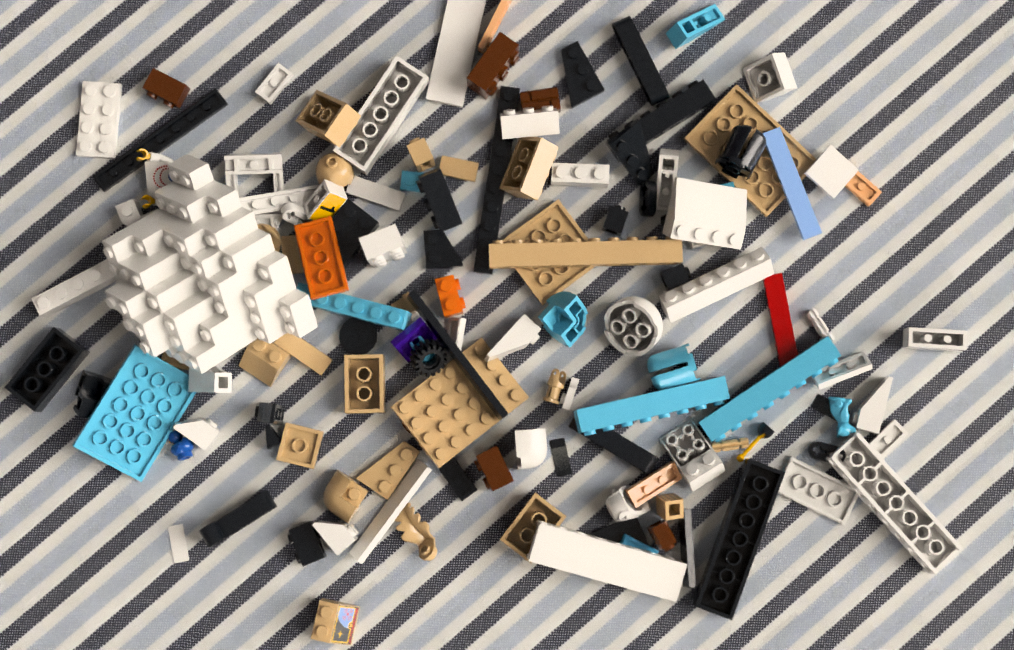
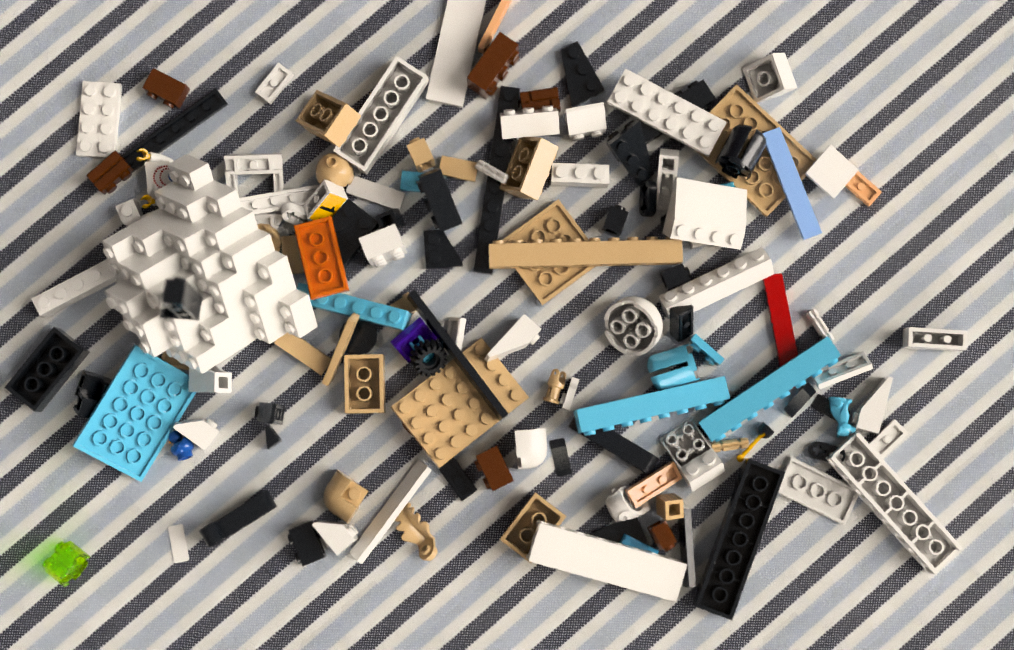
tan slope [239,338,292,387] -> none
tan plate [276,422,324,469] -> none
slope [311,598,360,645] -> none
tan wing [356,441,420,500] -> none
orange brick [435,275,466,318] -> none
medium azure brick [538,291,588,348] -> none
black beam [612,16,669,106] -> none
medium azure slope [666,4,725,49] -> none
none -> clear neon green brick [42,541,90,587]
none -> reddish brown brick [86,150,134,194]
none -> black wedge [160,277,203,321]
none -> tan tile [322,313,360,386]
none -> black brick [375,208,406,229]
none -> white axle [475,160,509,184]
none -> white slope [564,102,607,141]
none -> white plate [607,68,727,156]
none -> black slope [669,305,694,342]
none -> medium azure plate [689,334,724,366]
none -> black sticker [784,382,816,418]

